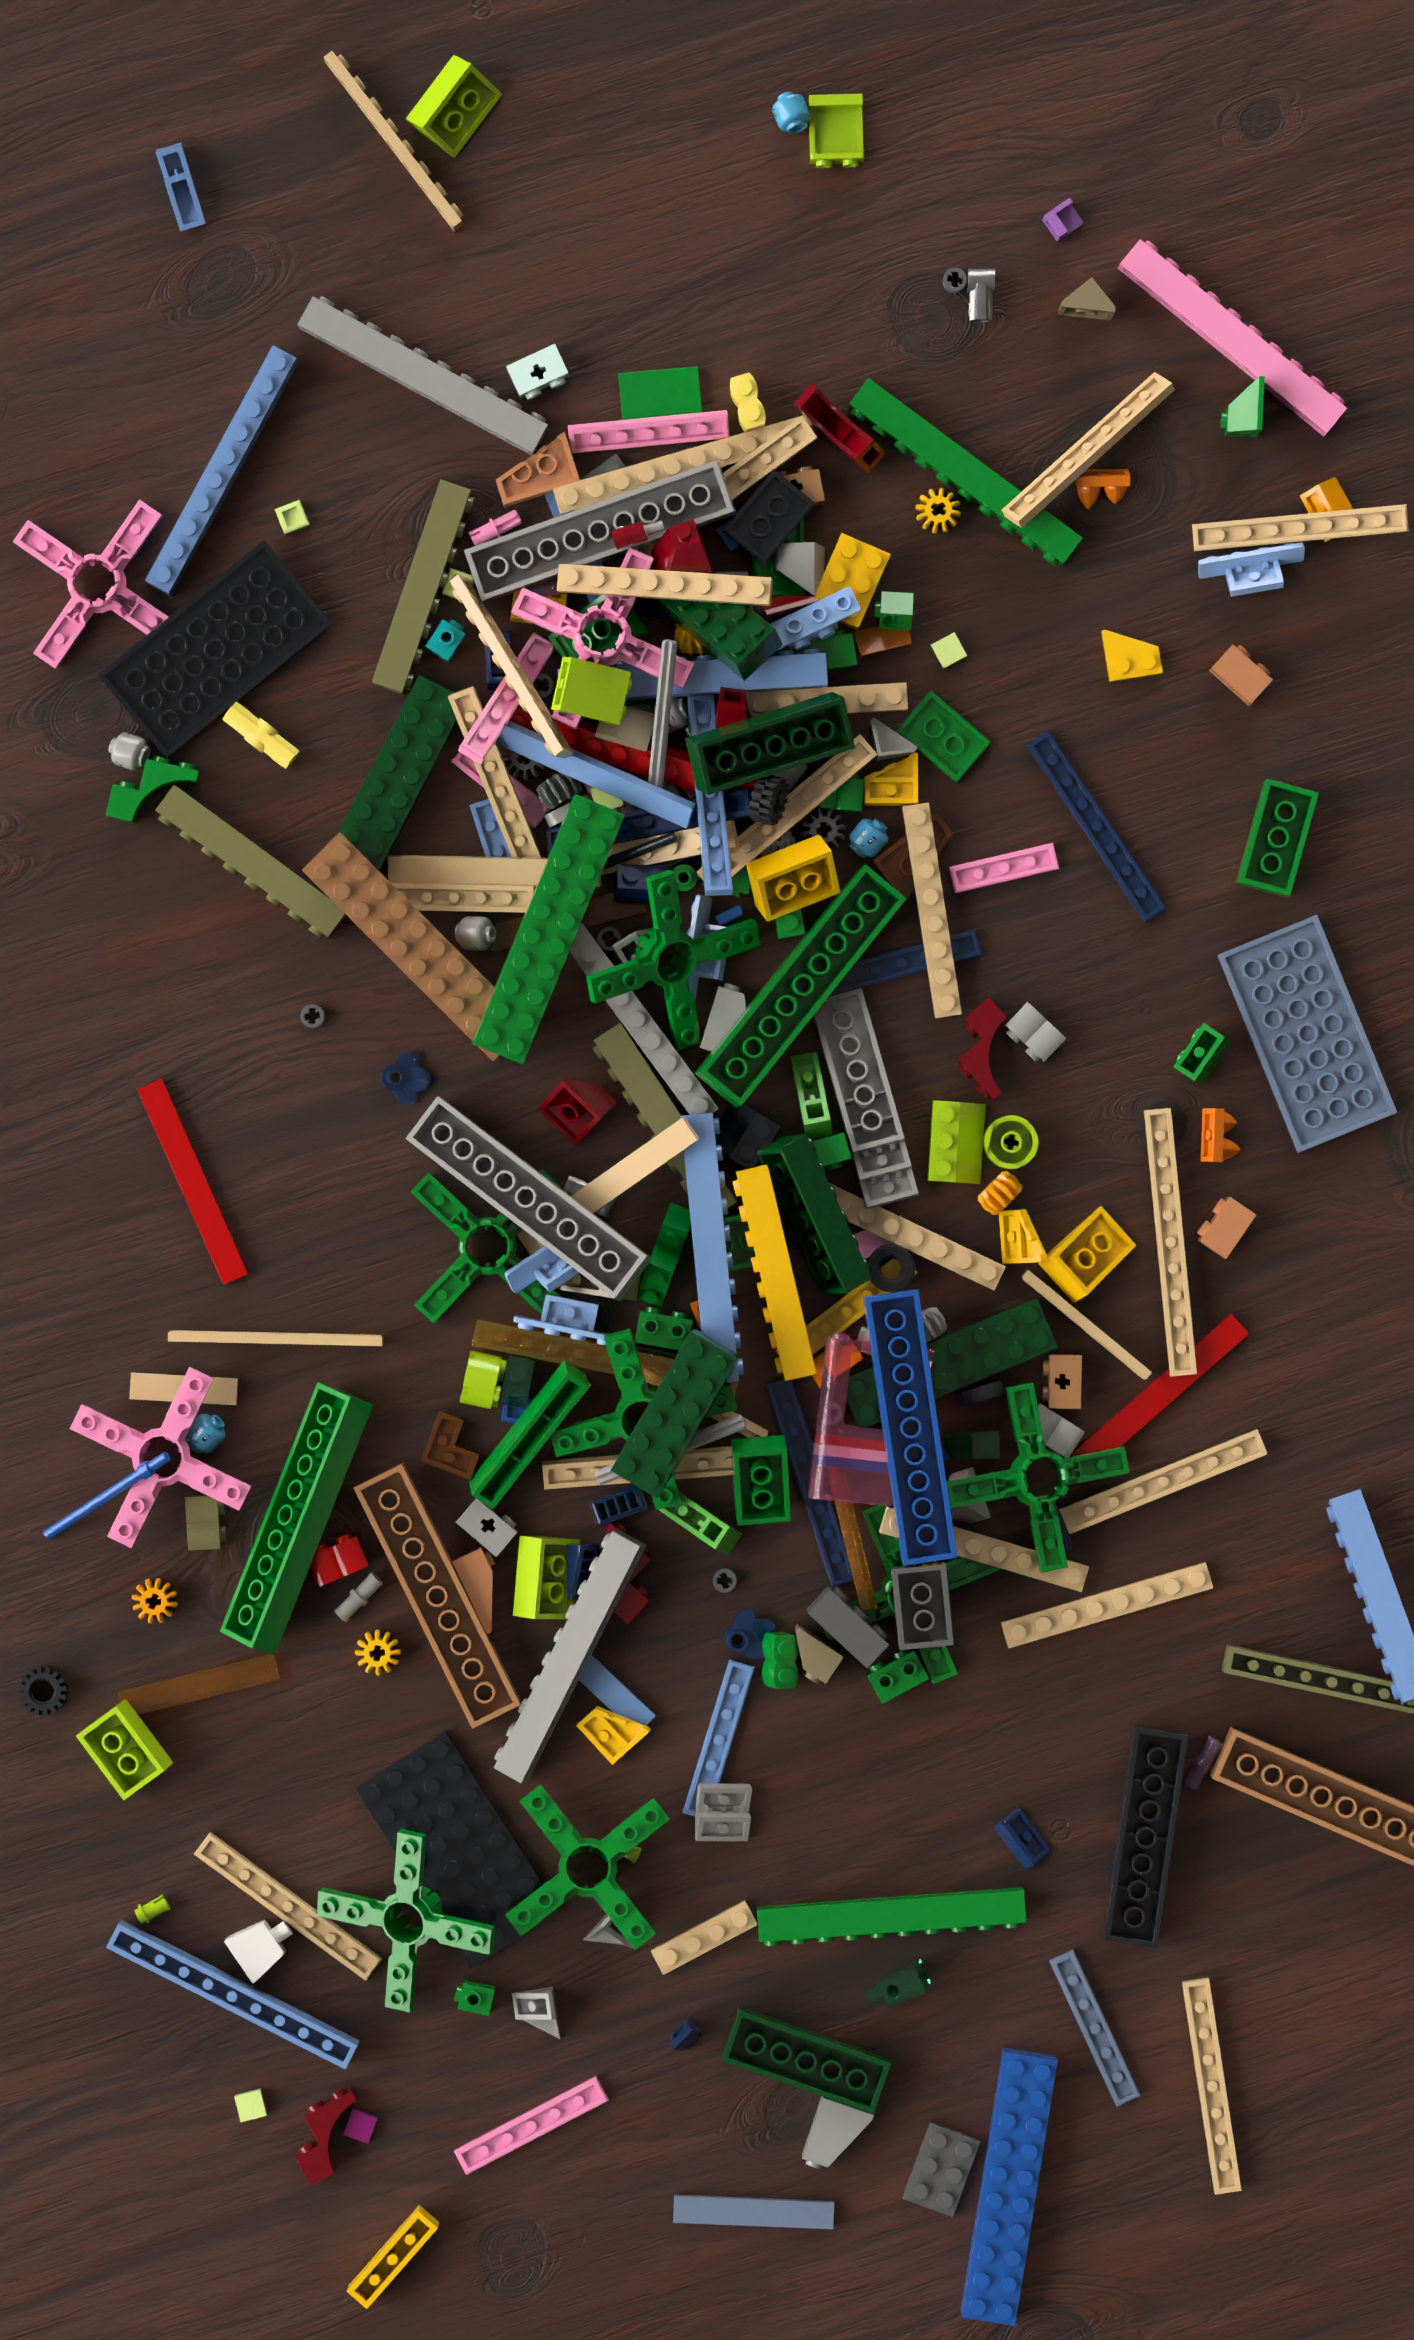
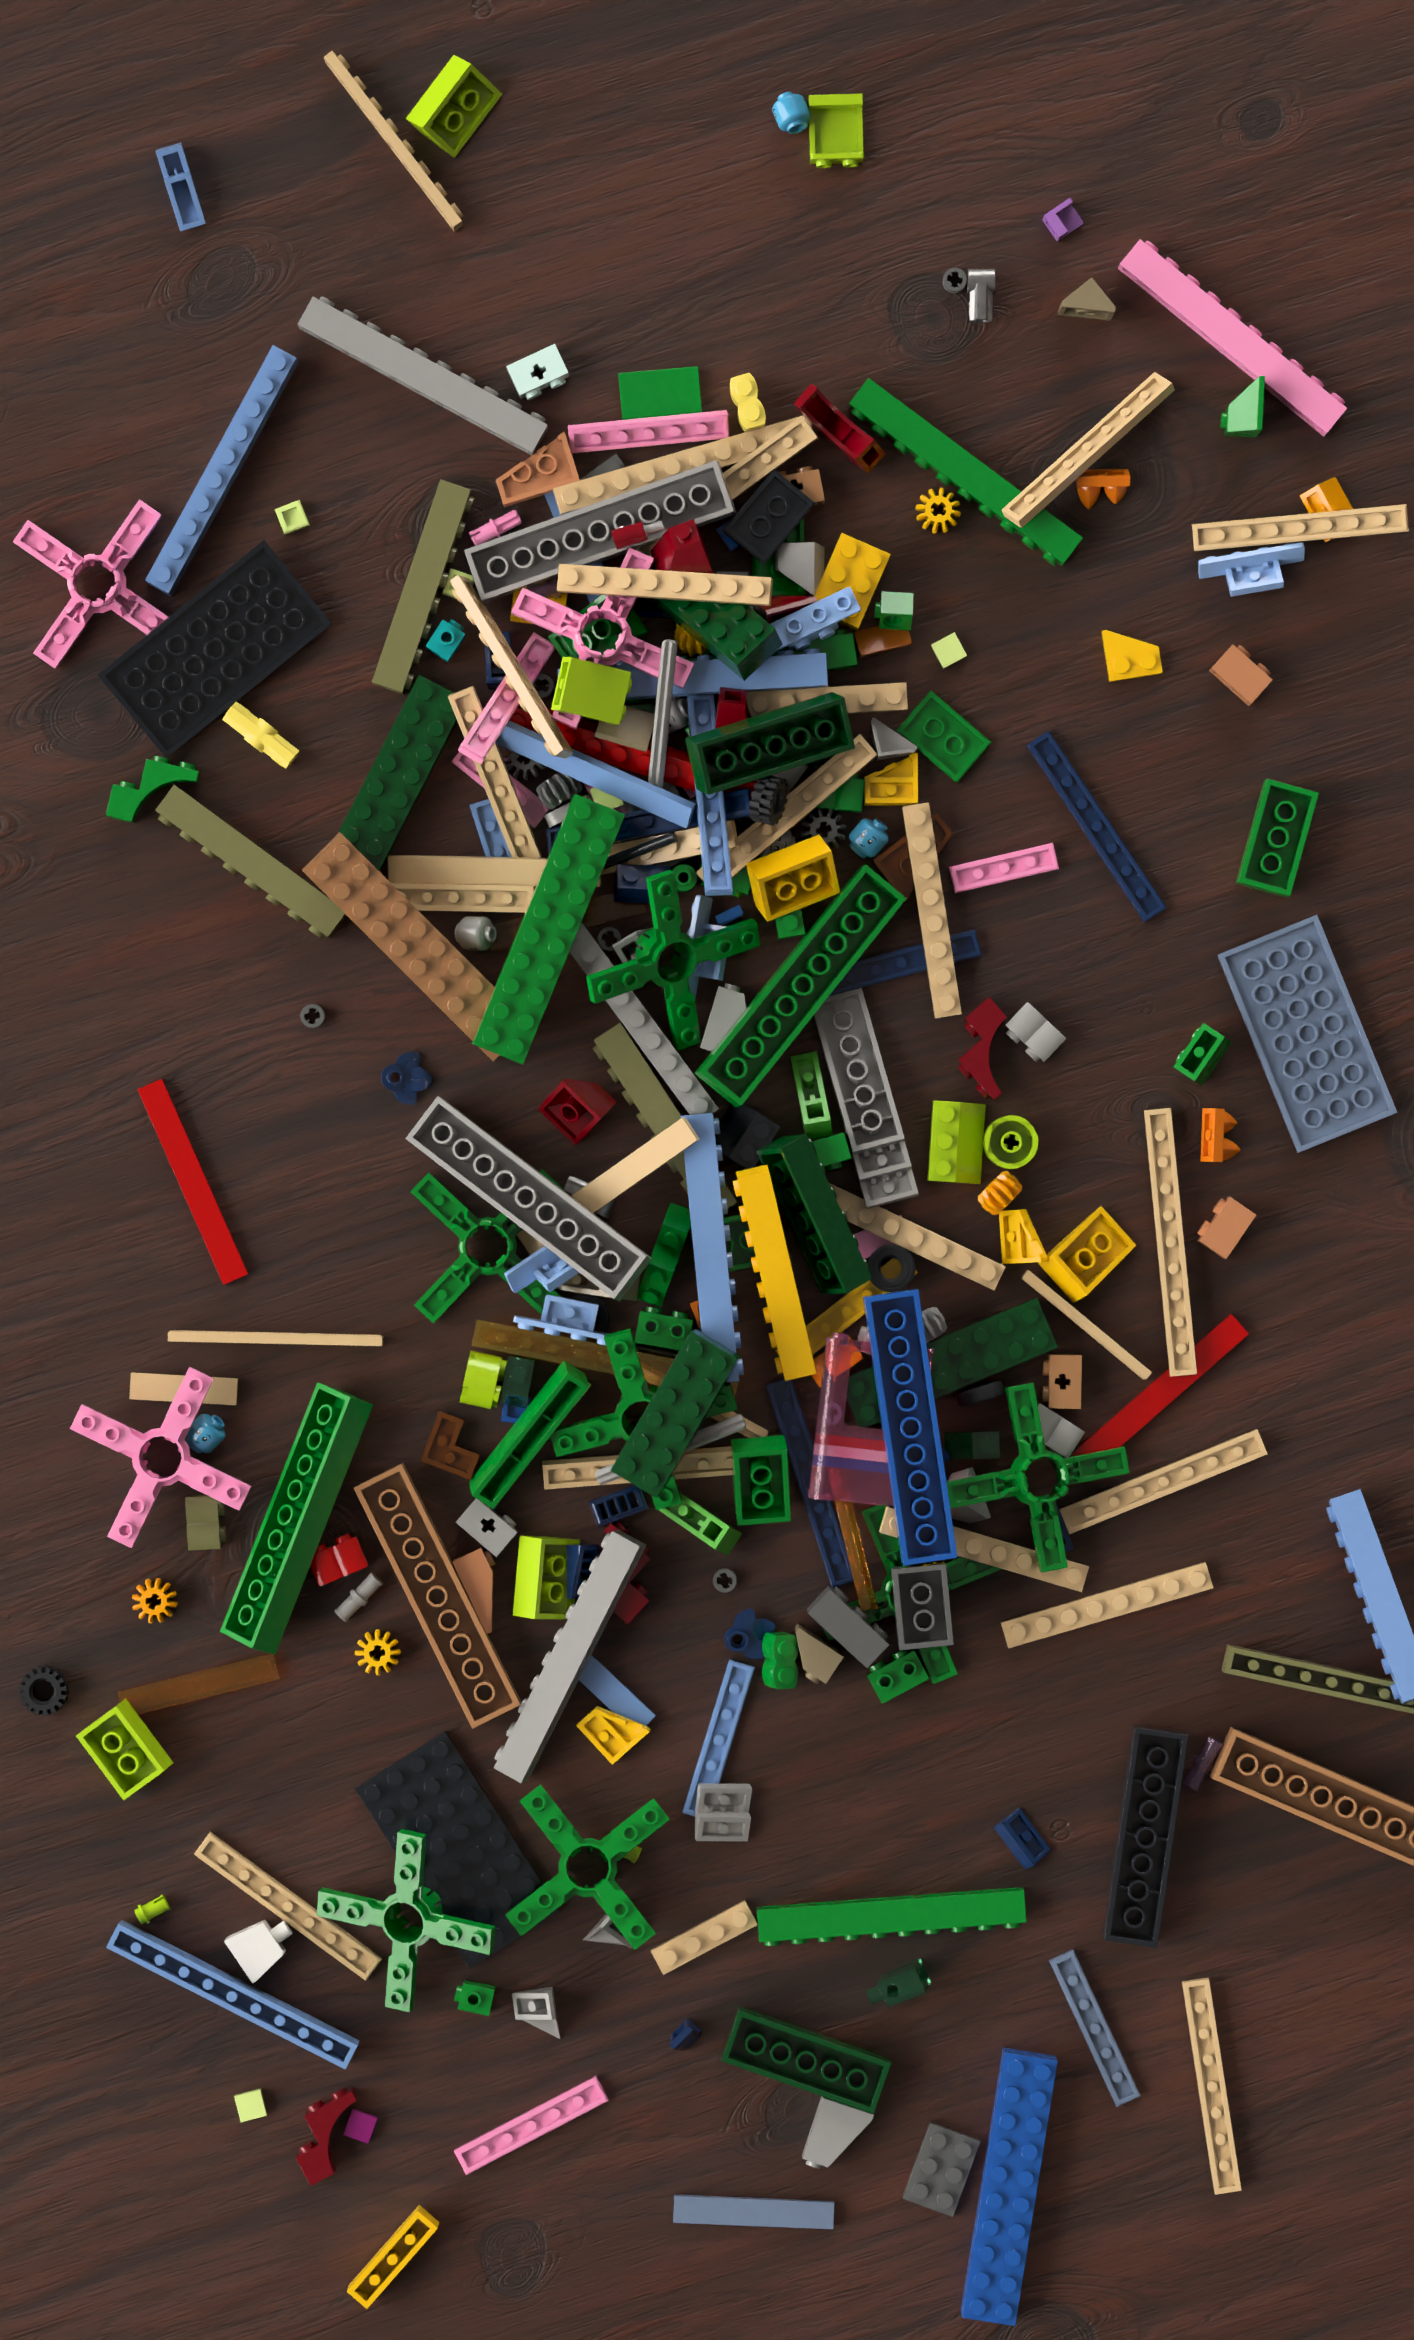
blue bar [43,1452,170,1540] -> none
light grey head [108,732,150,771] -> none

